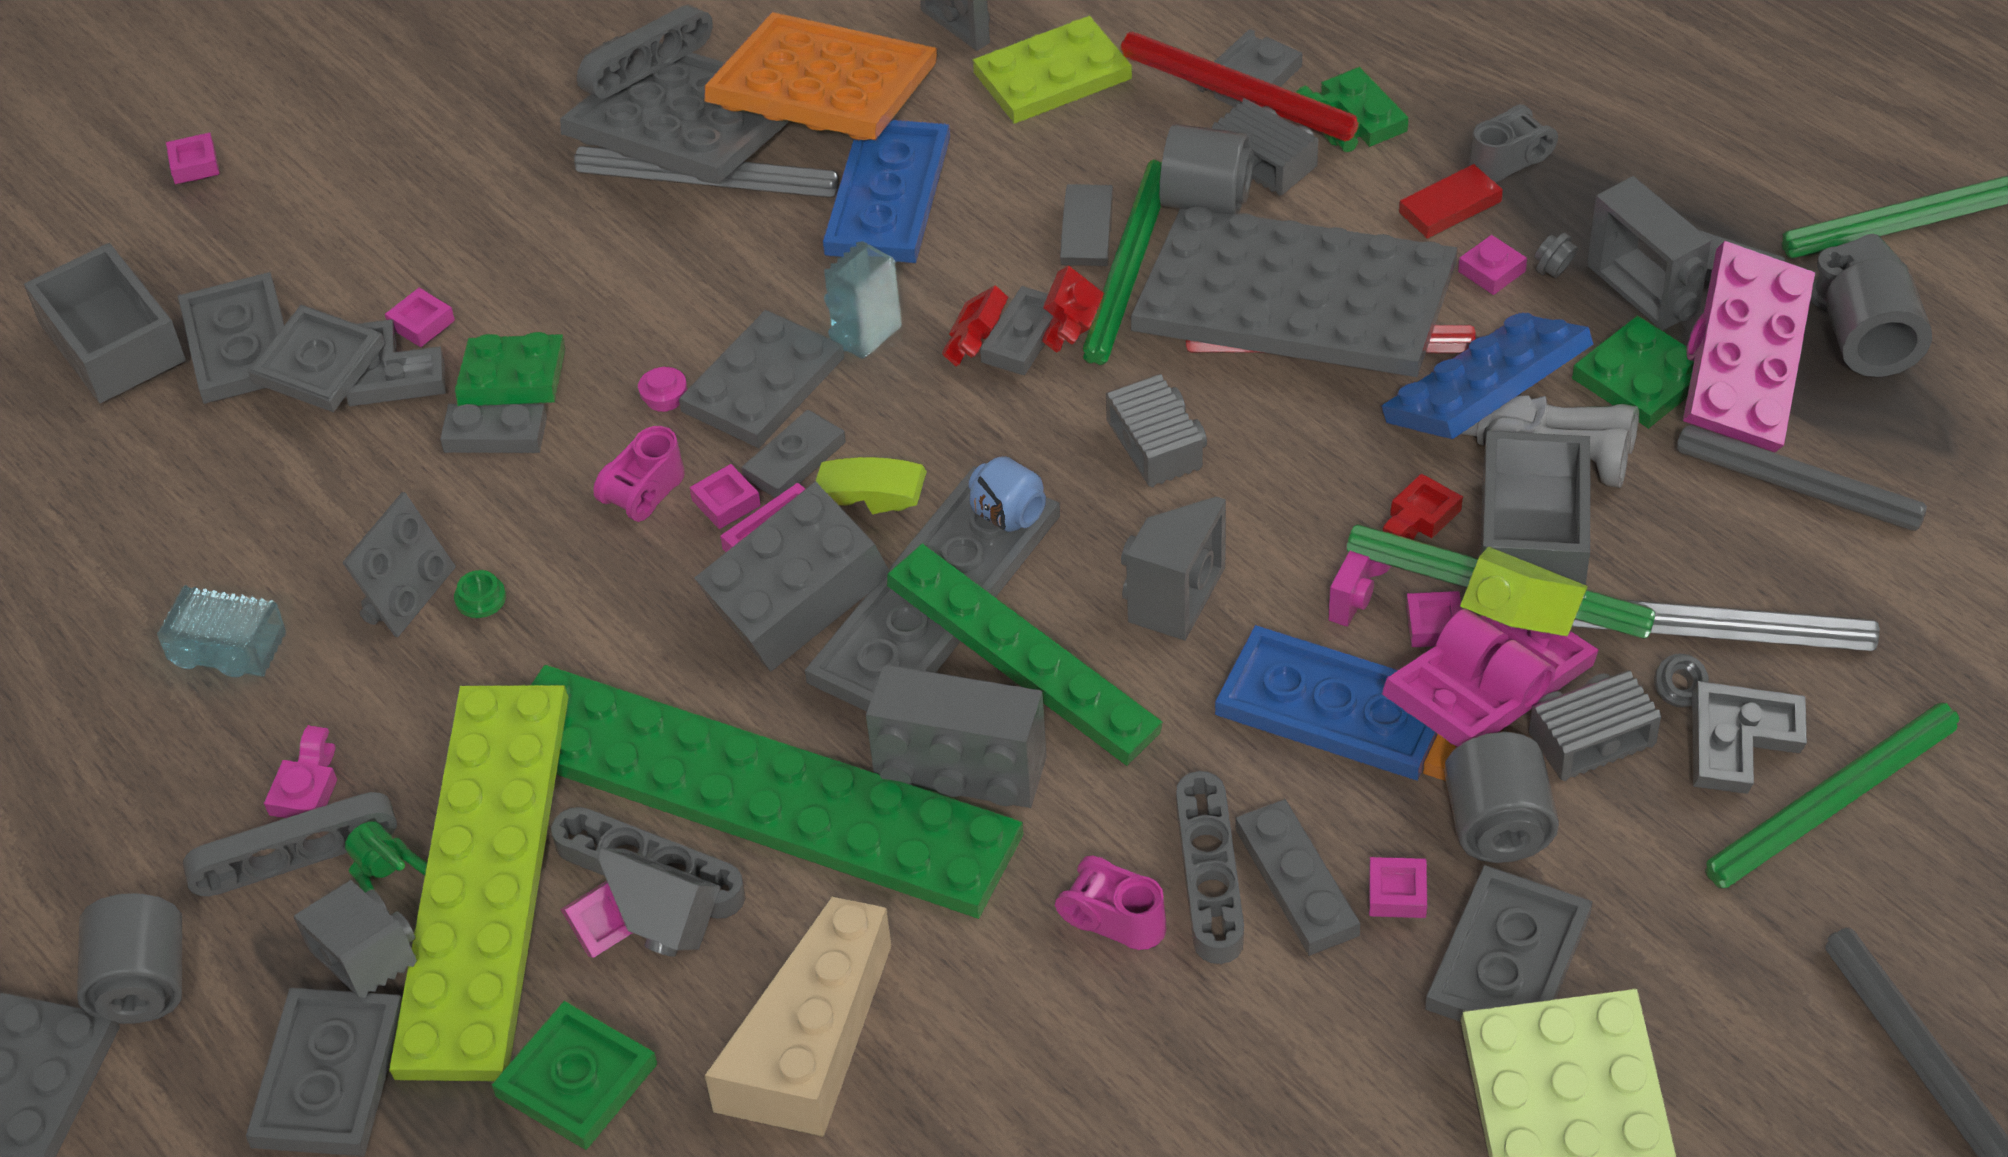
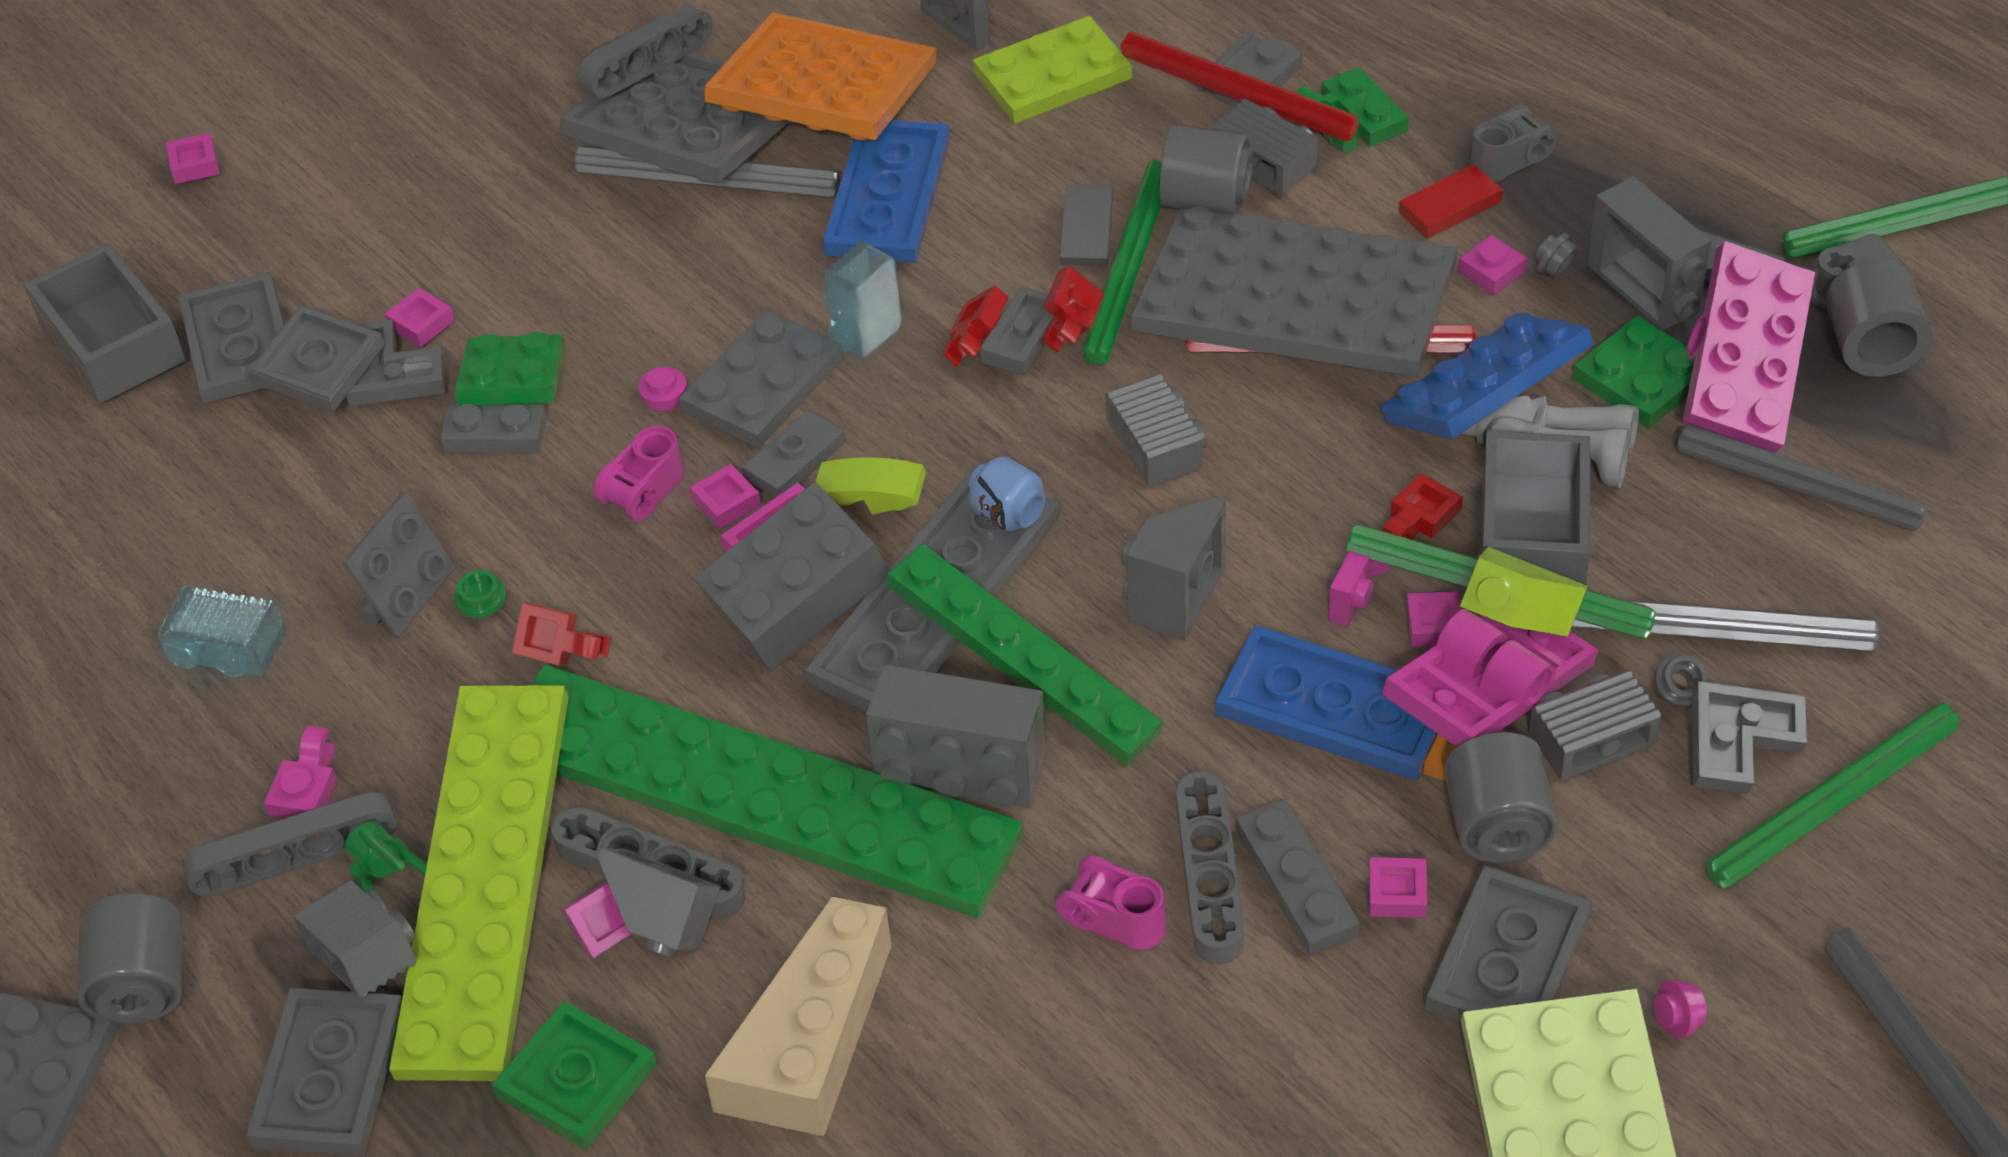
none -> red plate [512,602,612,666]
none -> dark pink plate [1653,979,1707,1039]

